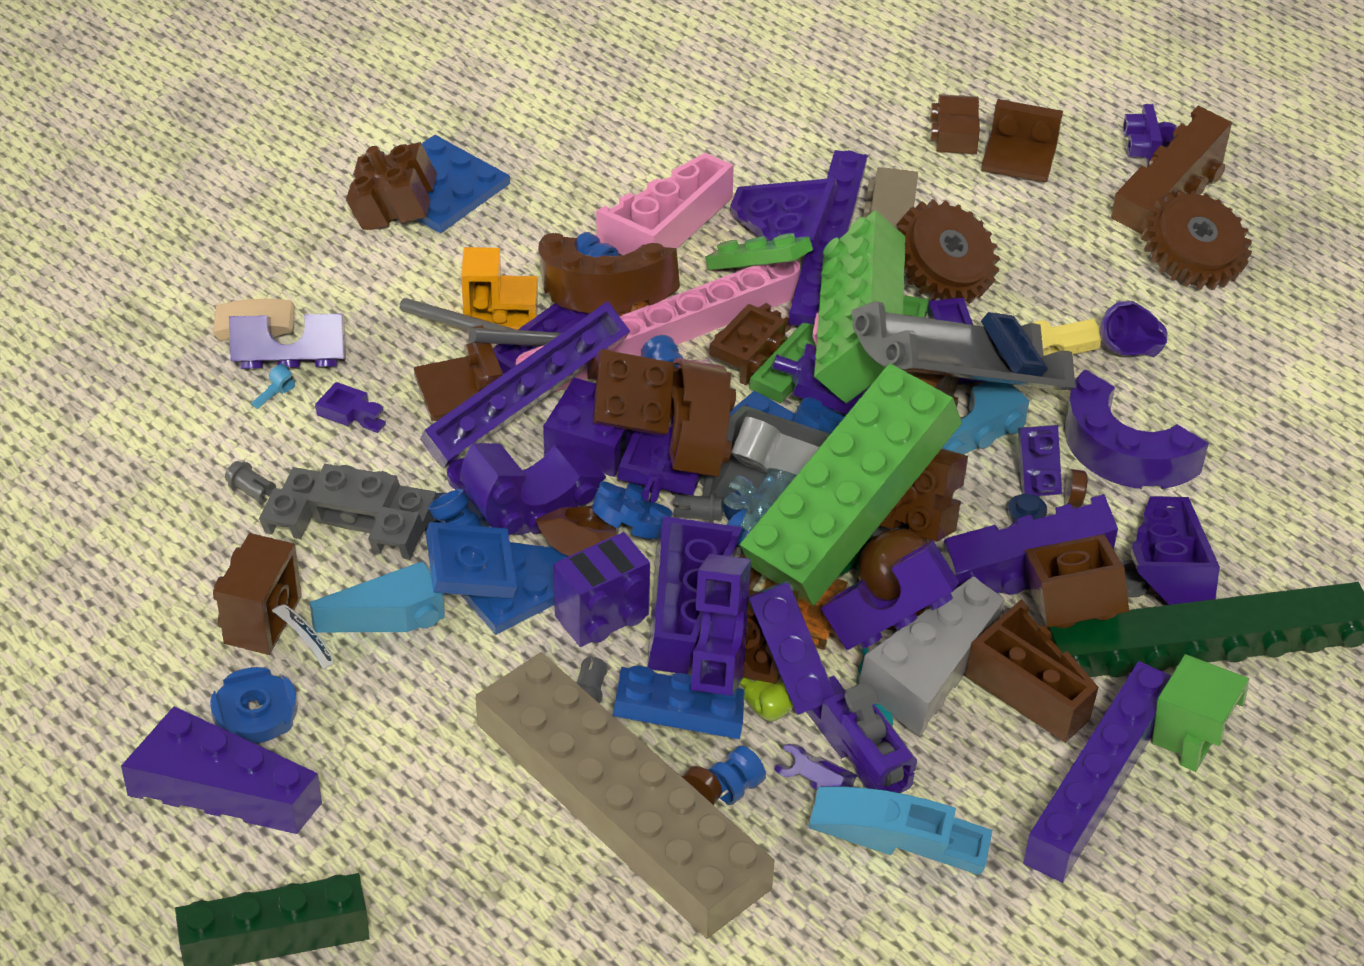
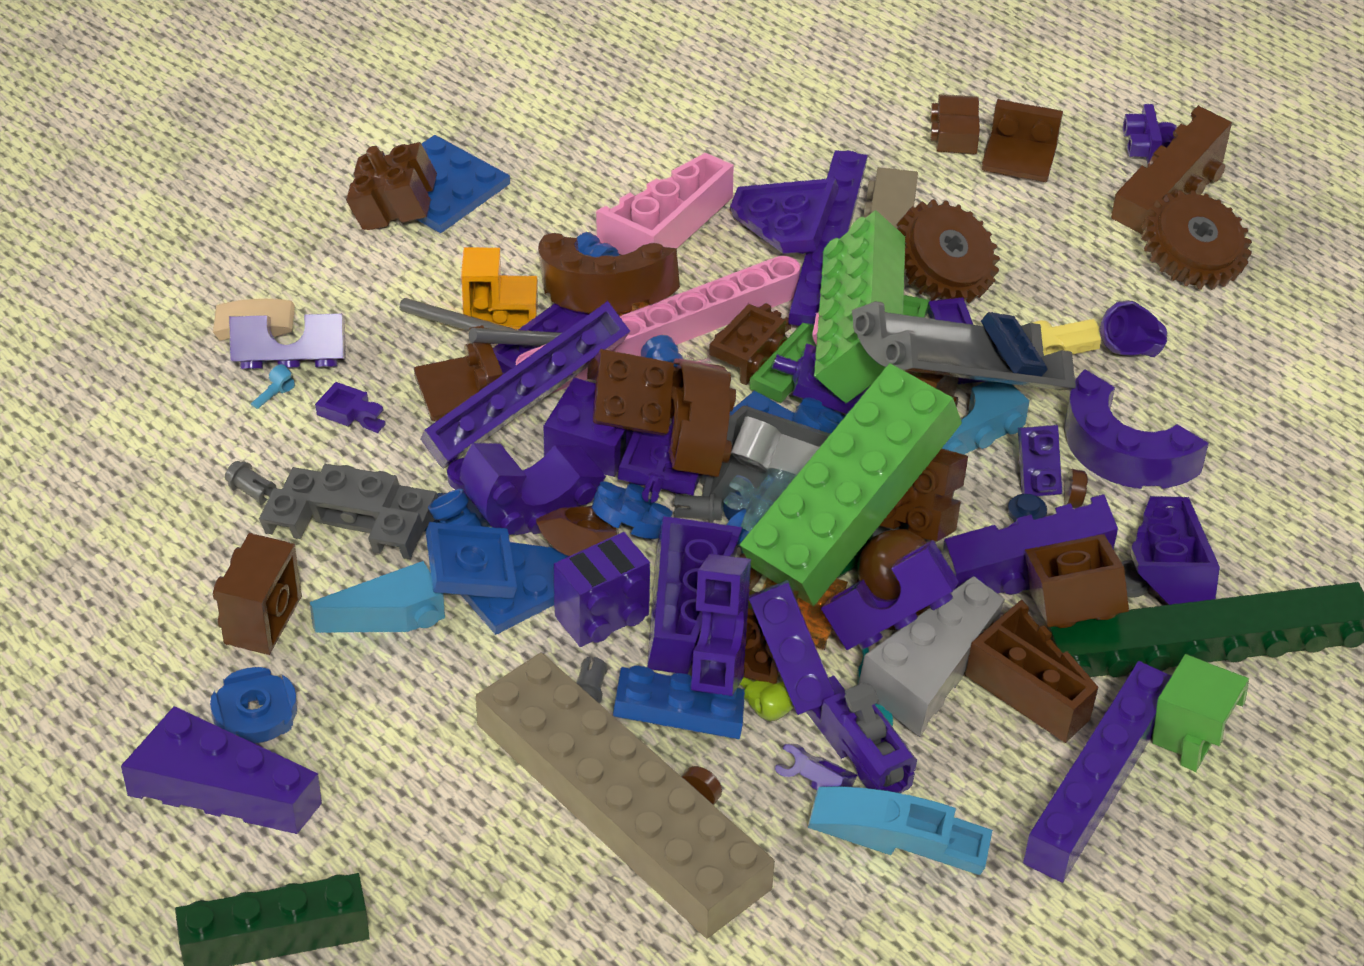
white sticker [272,604,333,669] -> none
bright green plate [705,233,813,270] -> none
blue wheel [707,746,766,805] -> none

